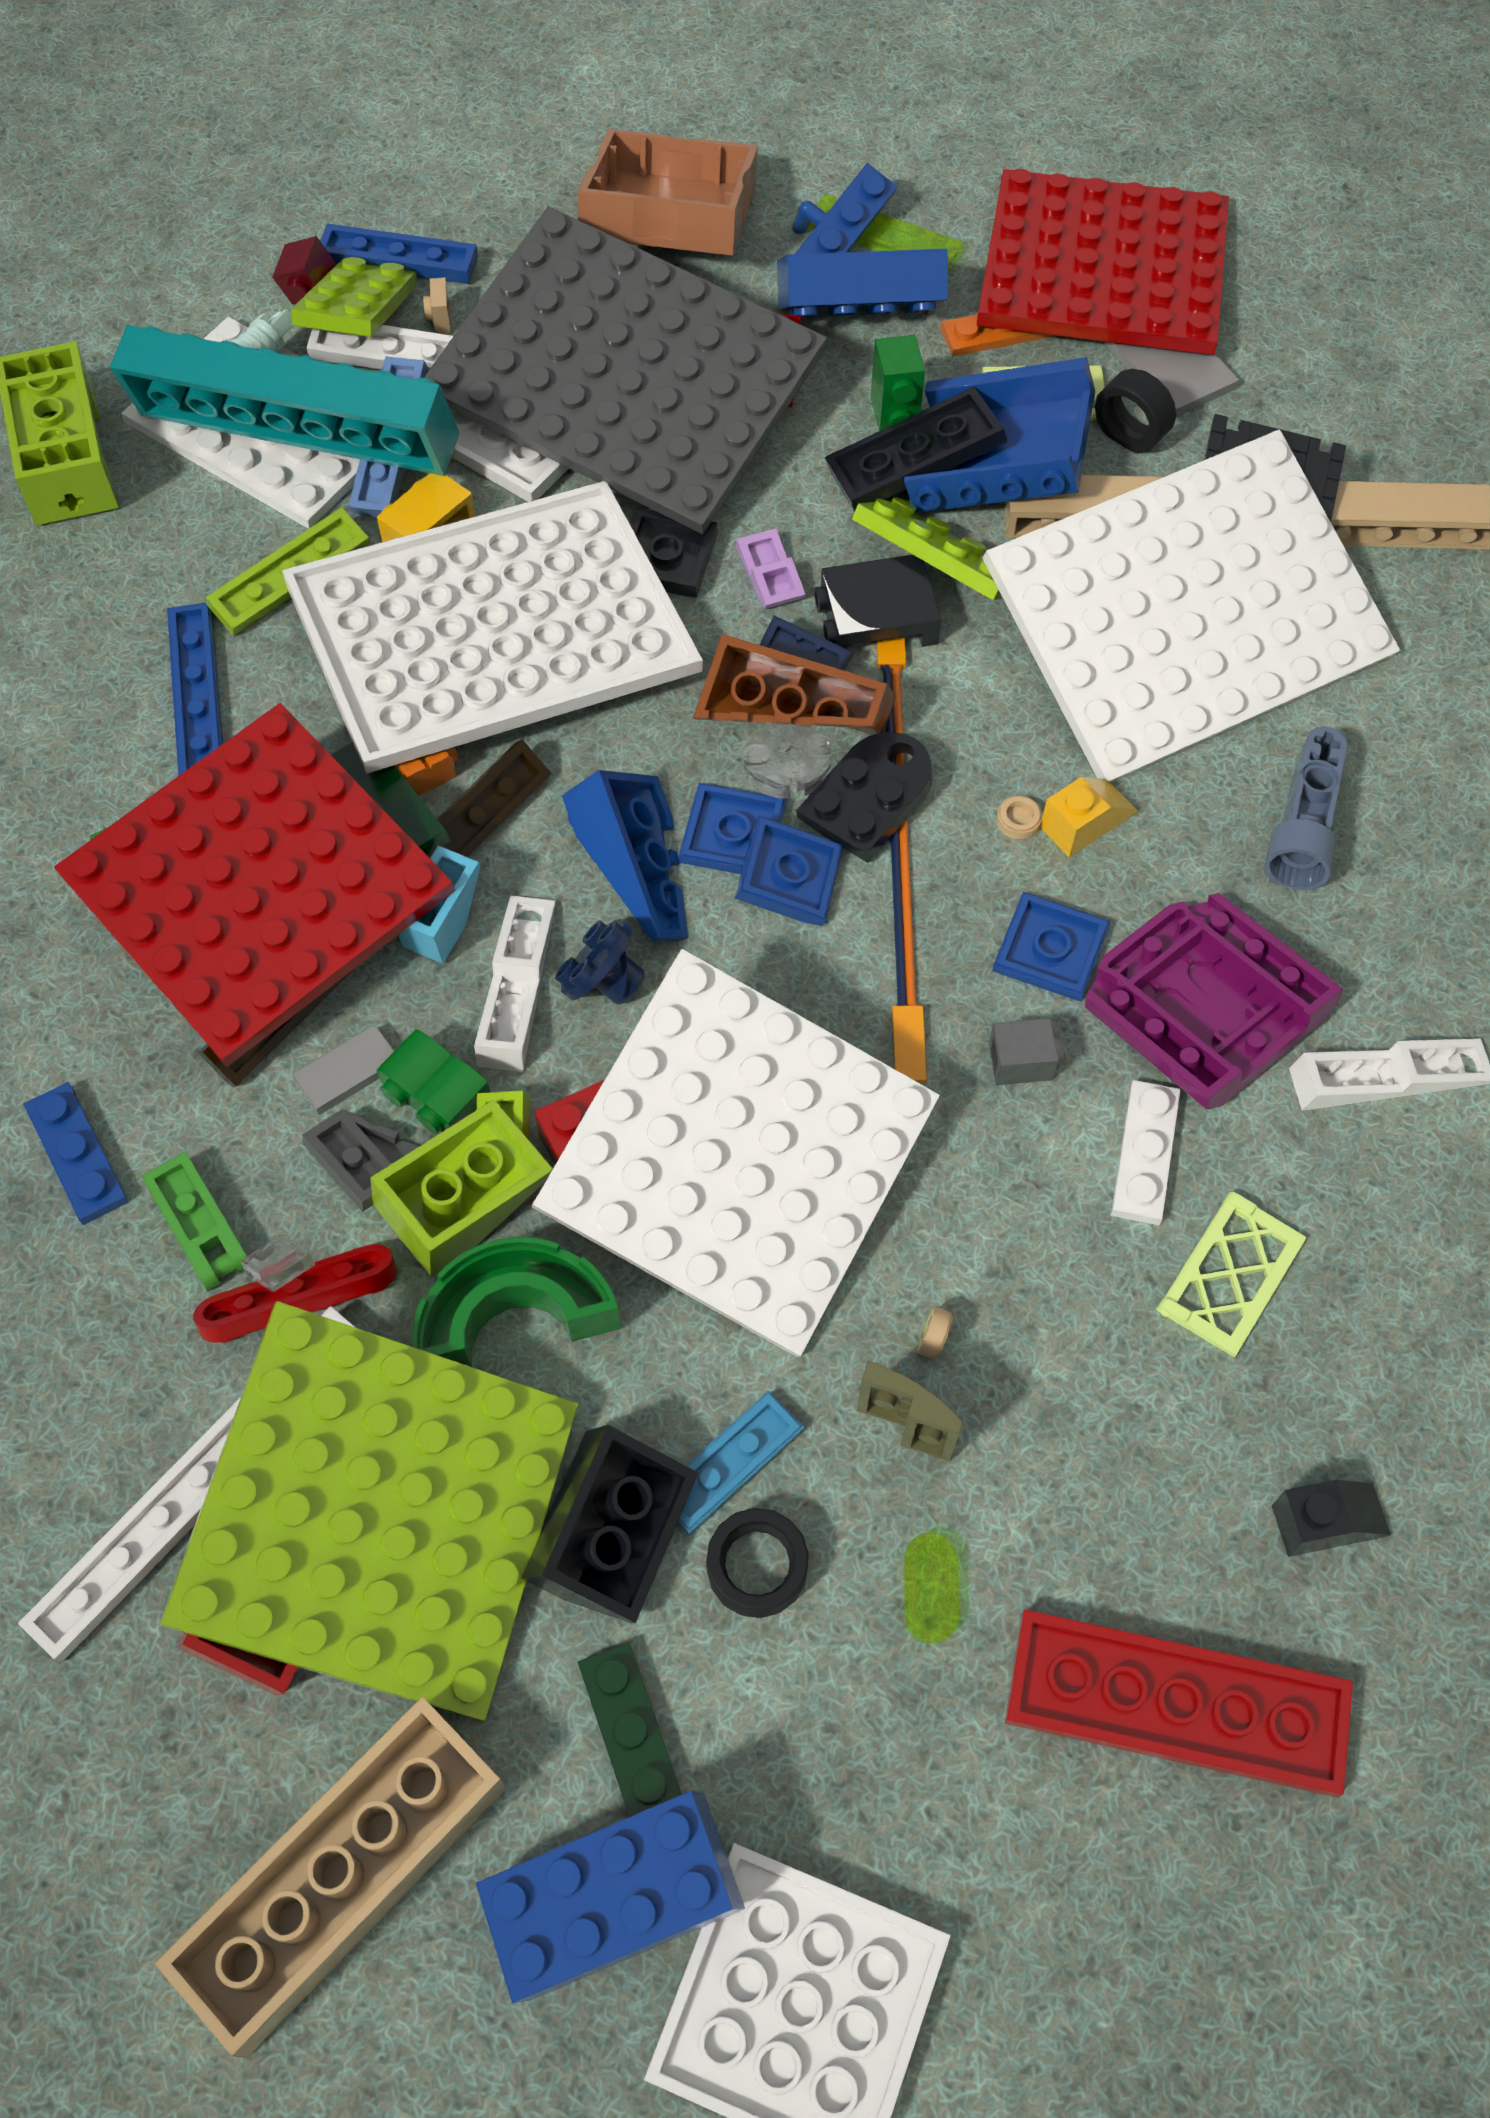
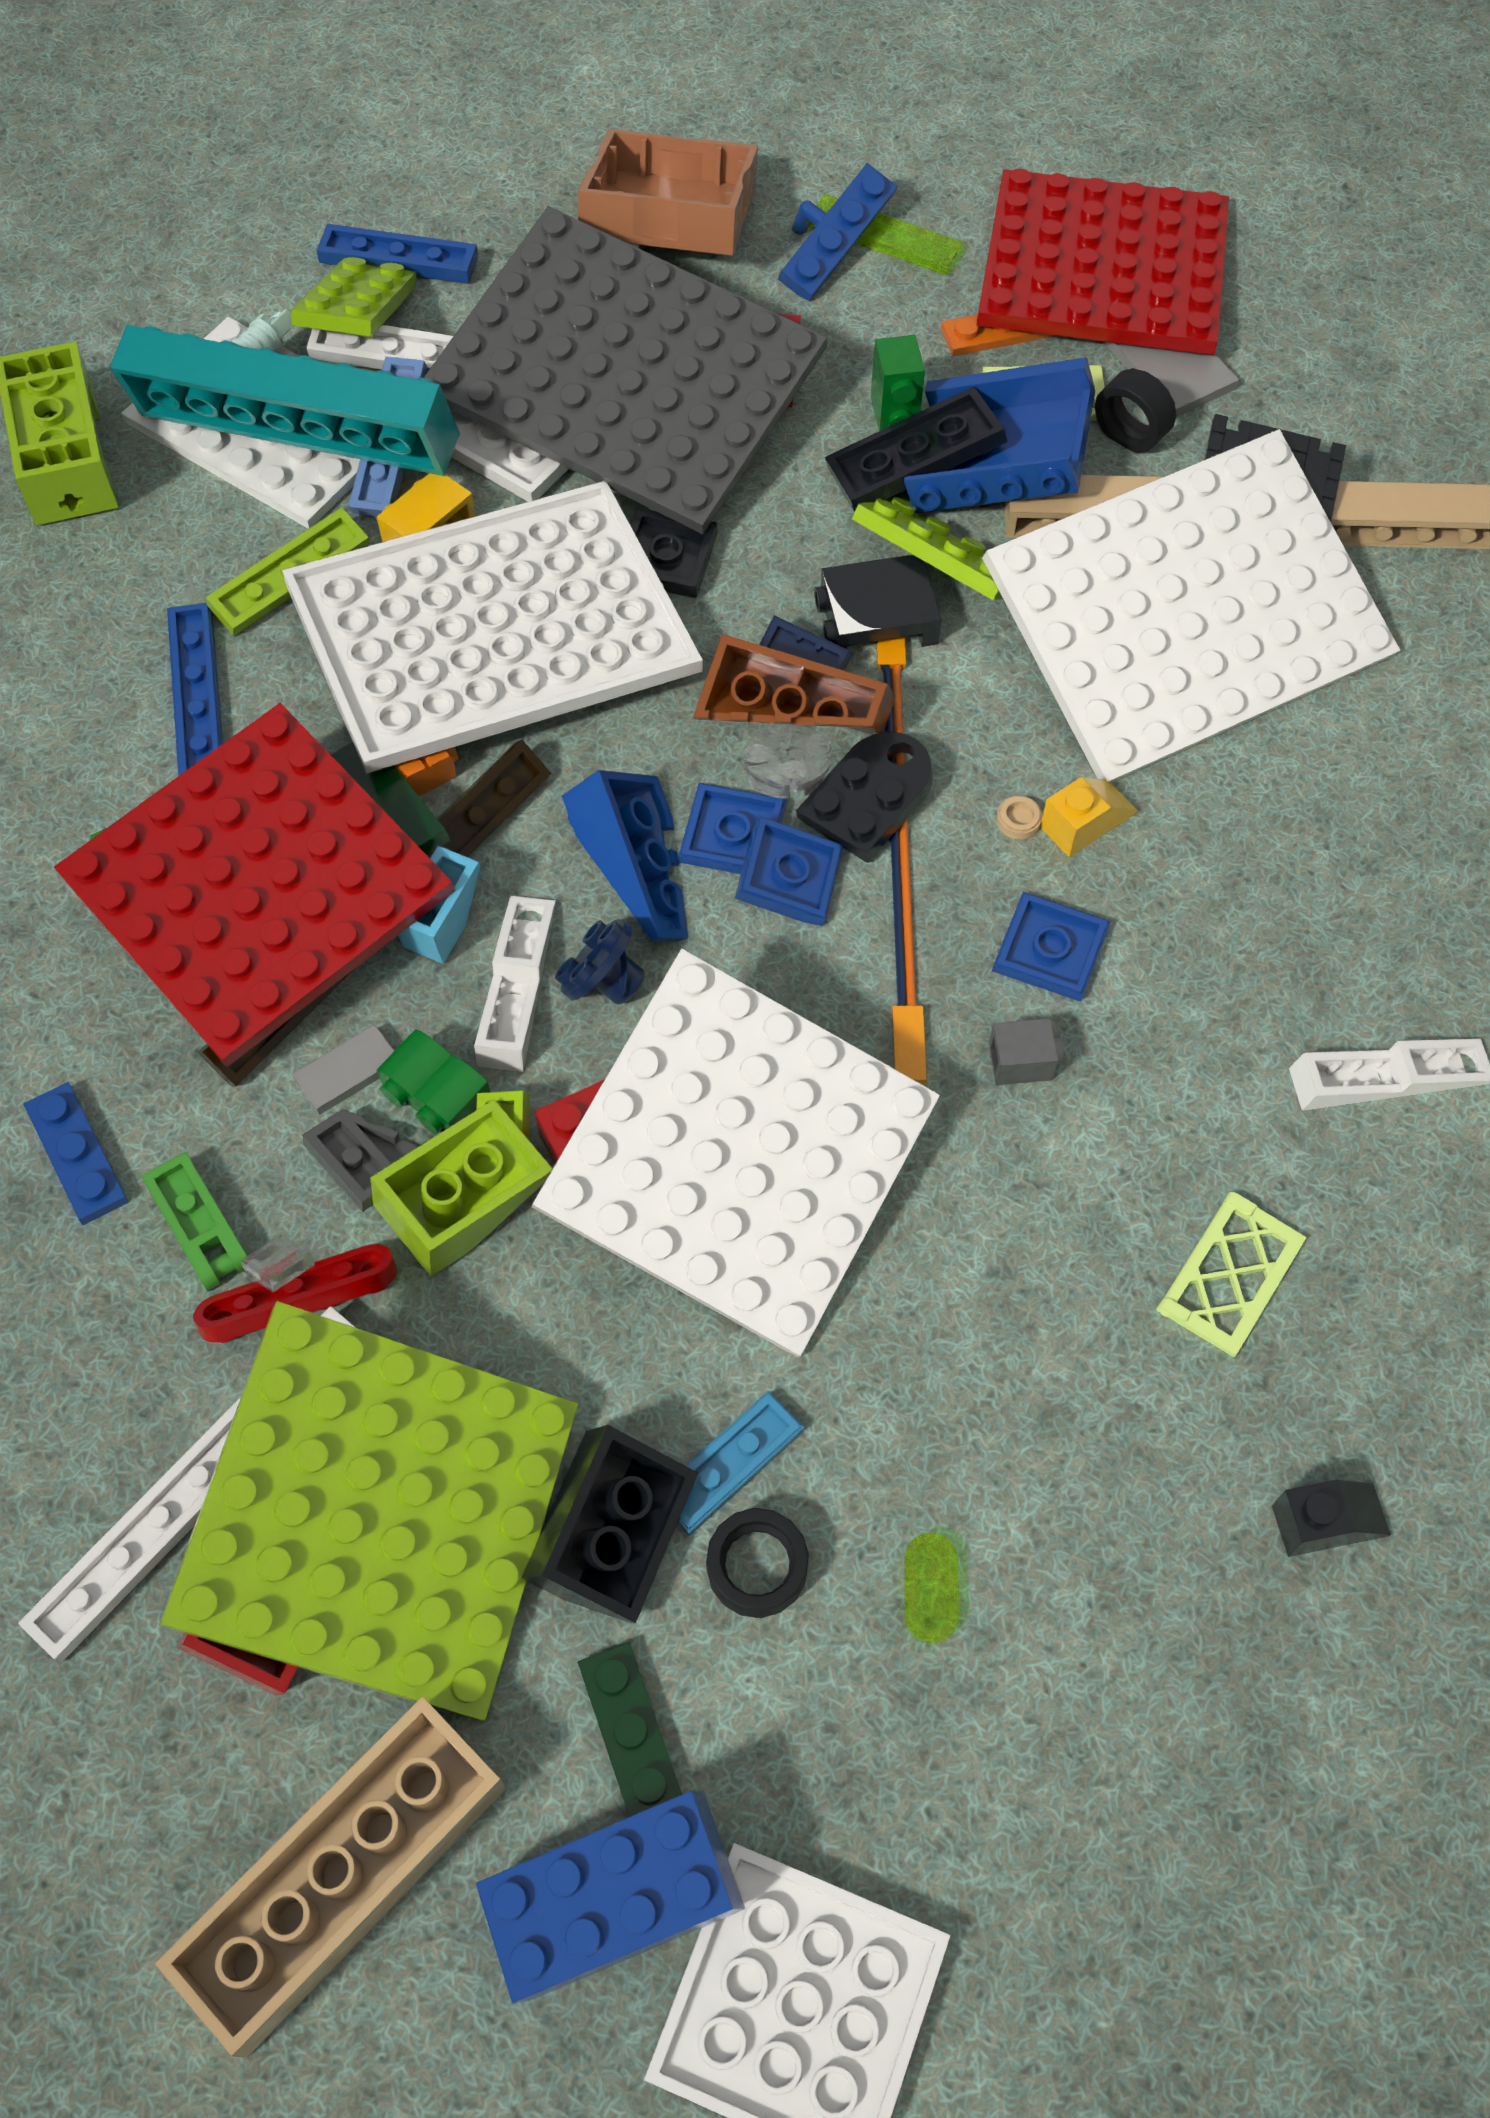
dark red brick [272,236,337,305] -> none
green brick [411,1237,621,1367] -> none
tan plate [423,278,451,334] -> none
lavender slope [736,528,806,609] -> none
blue brick [777,249,948,317] -> none
olive slope [856,1361,963,1461] -> none
tan tile [916,1306,953,1360] -> none
red plate [1004,1609,1353,1798] -> none
magenta wedge [1085,893,1343,1110] -> none
white plate [1110,1080,1180,1226] -> none
sand blue beam [1264,726,1348,890] -> none

